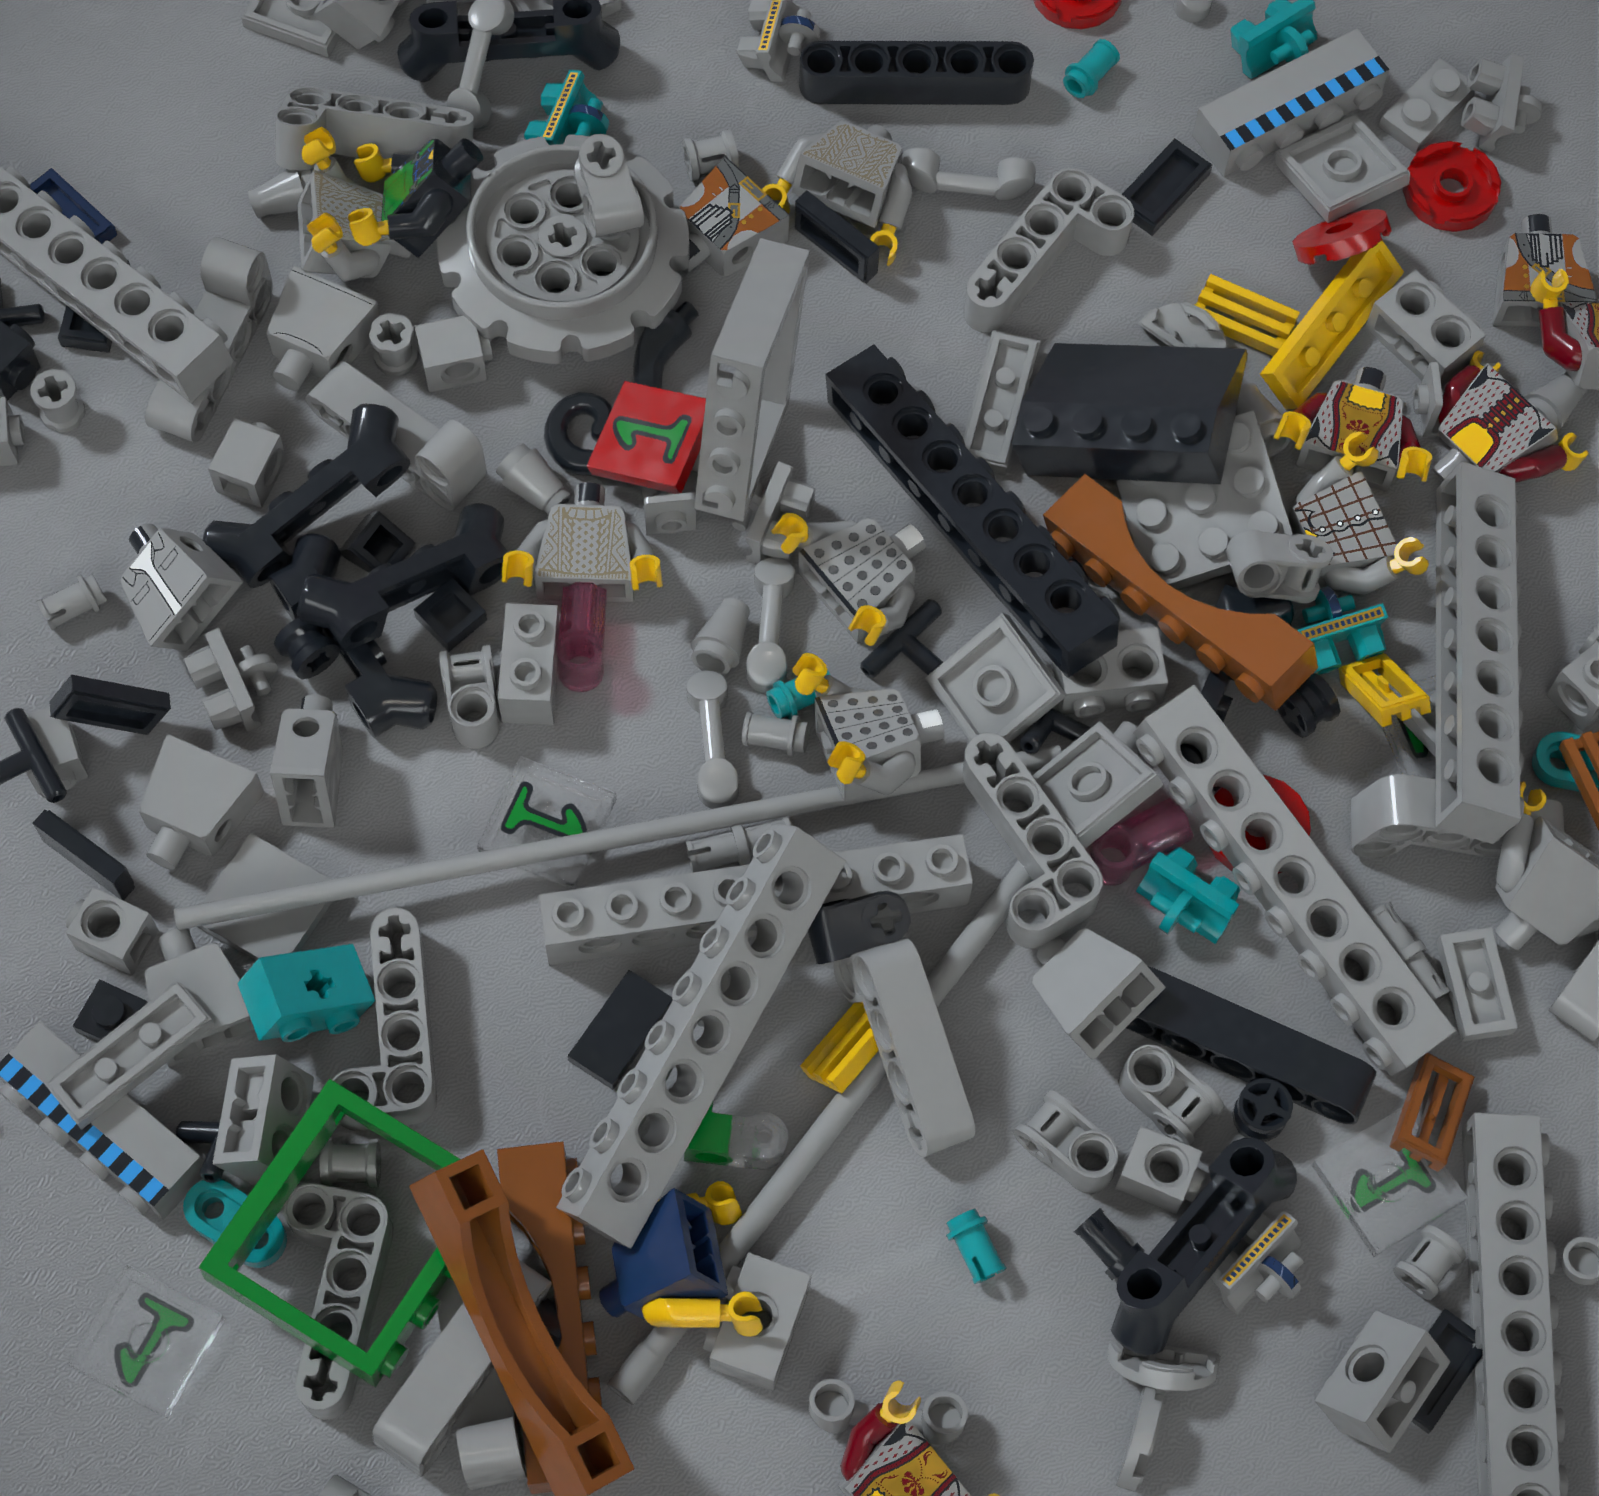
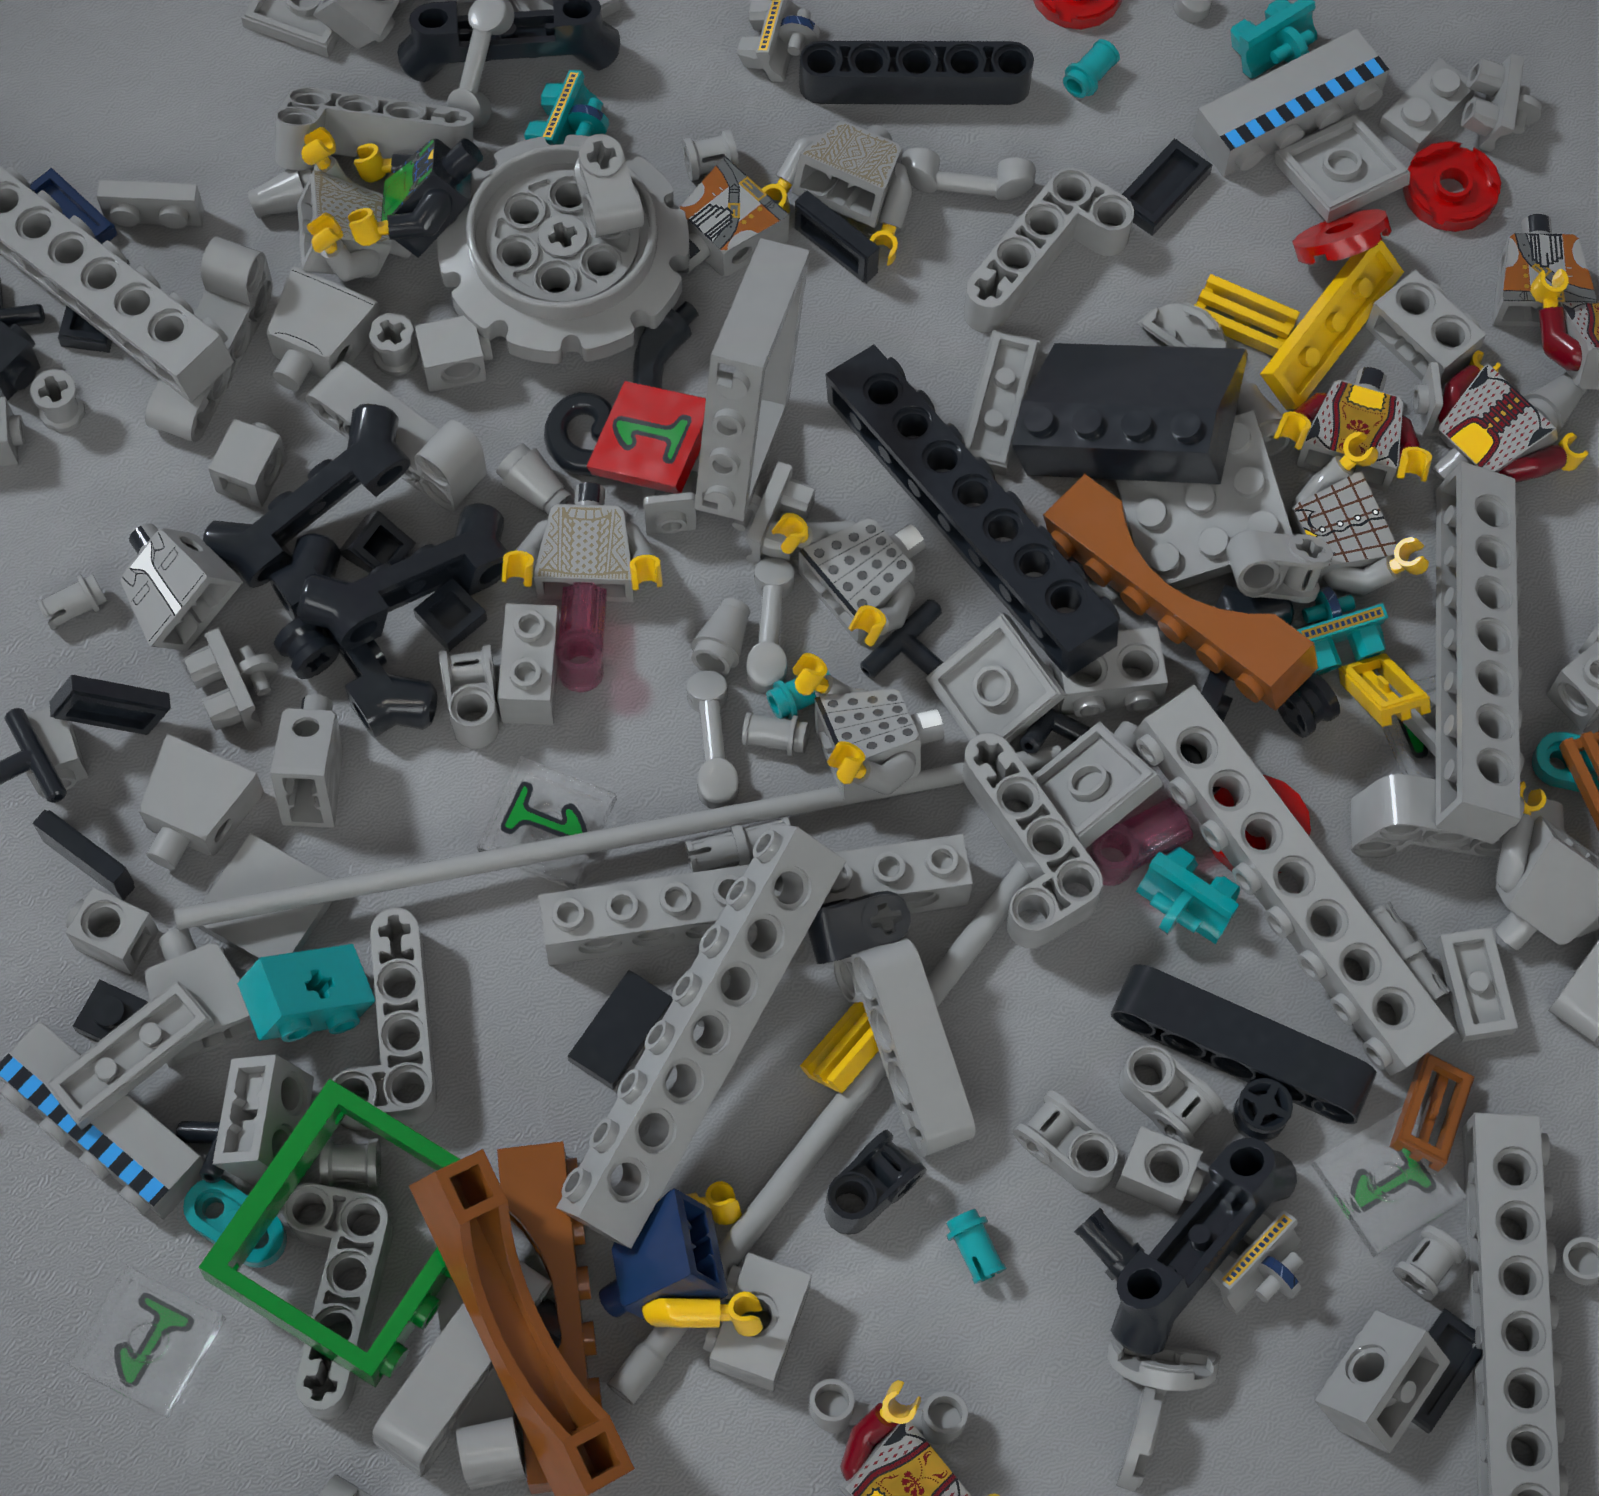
clear leg [684,1102,788,1170] -> none
light grey torso [1032,928,1166,1060] -> none
none -> light grey plate [97,180,205,229]
none -> black piece [824,1130,927,1235]

